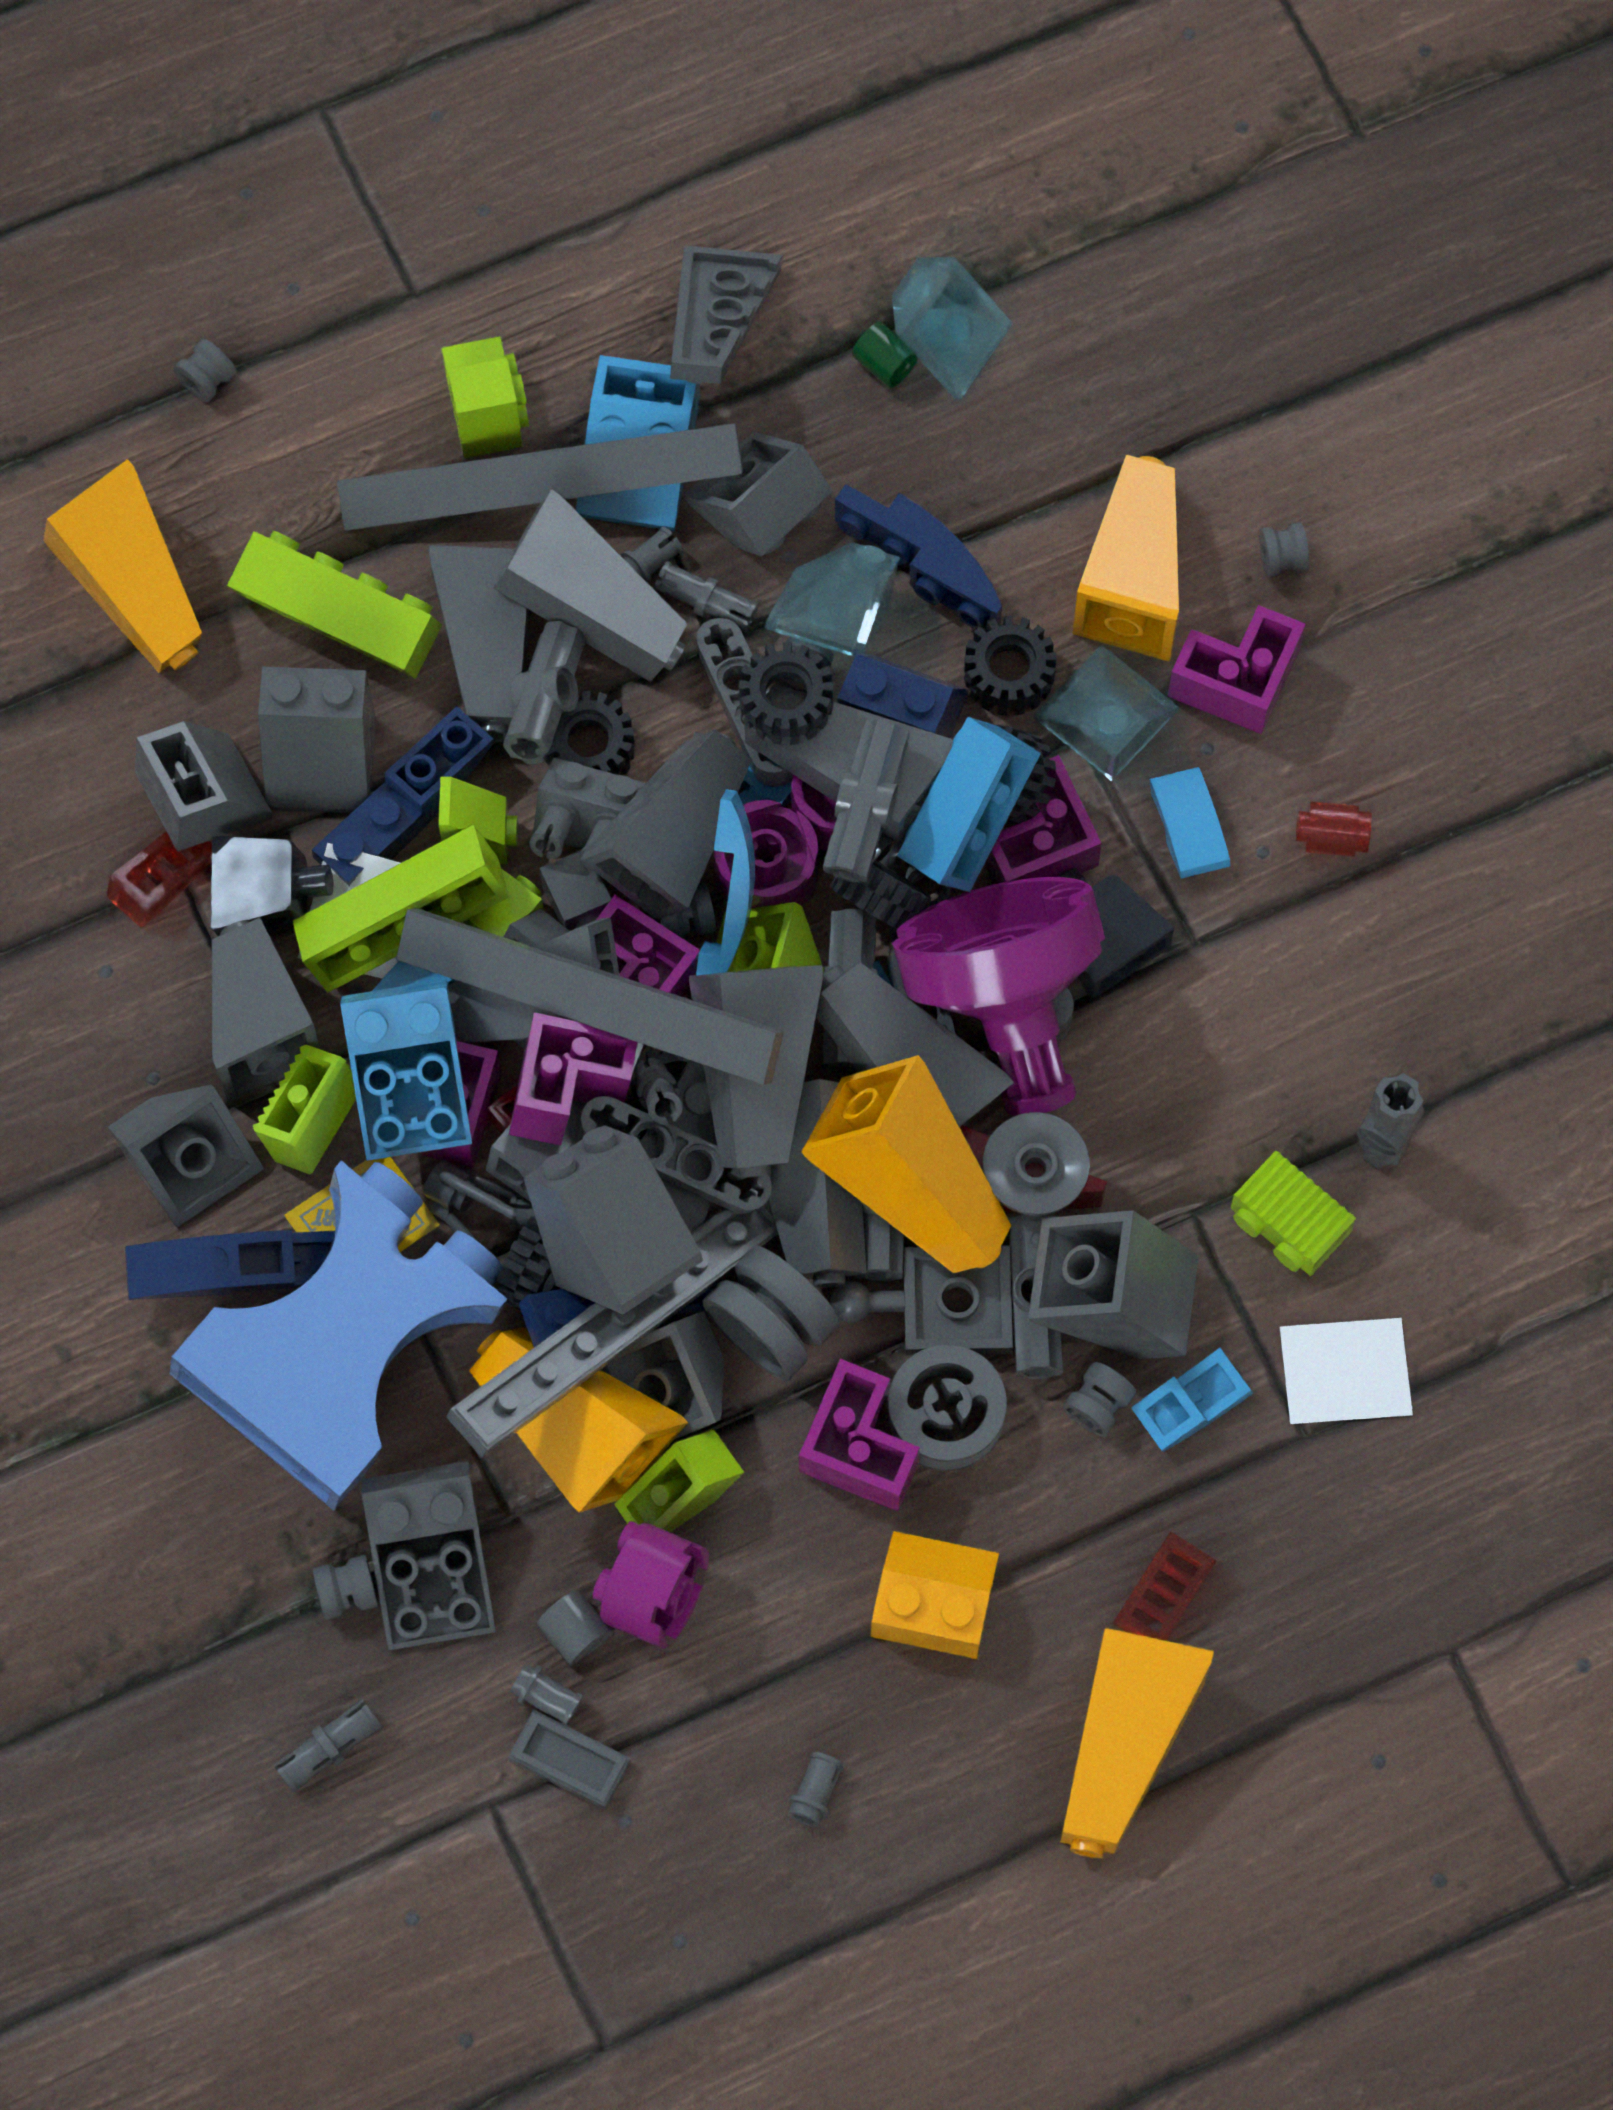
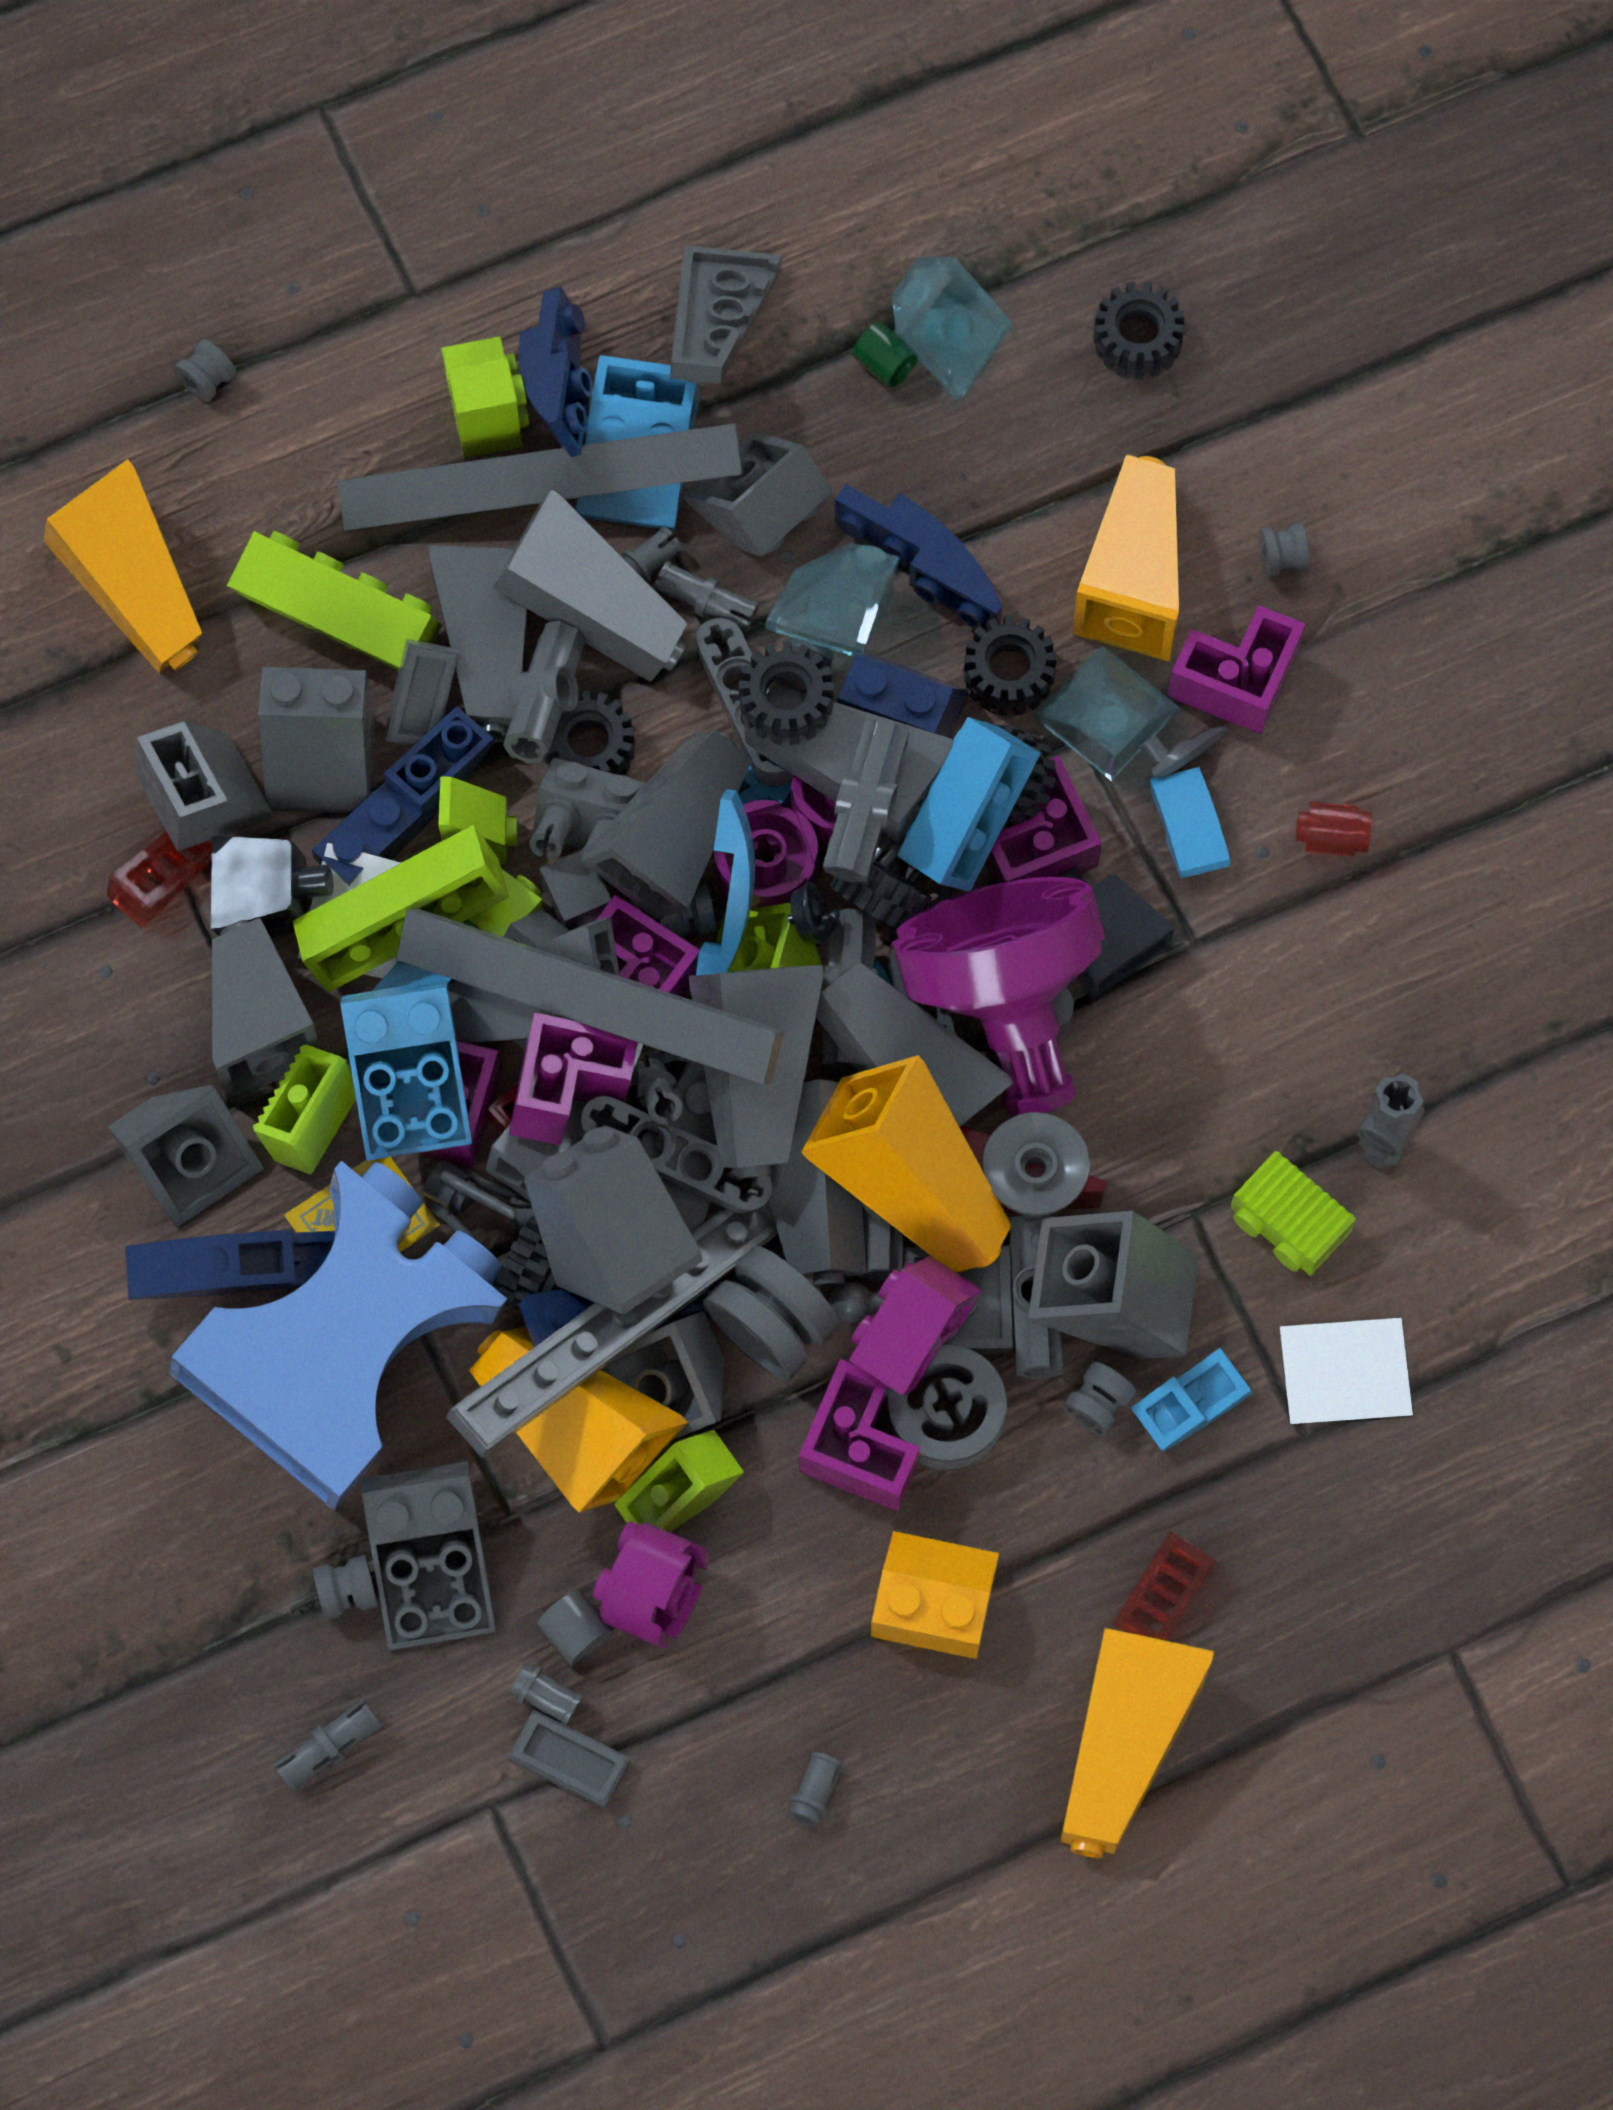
none -> dark grey tile [384,639,458,746]
none -> dark blue slope [518,287,593,457]
none -> black hat [788,881,840,945]
none -> magenta brick [849,1256,983,1396]
none -> black tyre [1094,281,1185,380]
none -> dark grey bar [1138,725,1227,777]

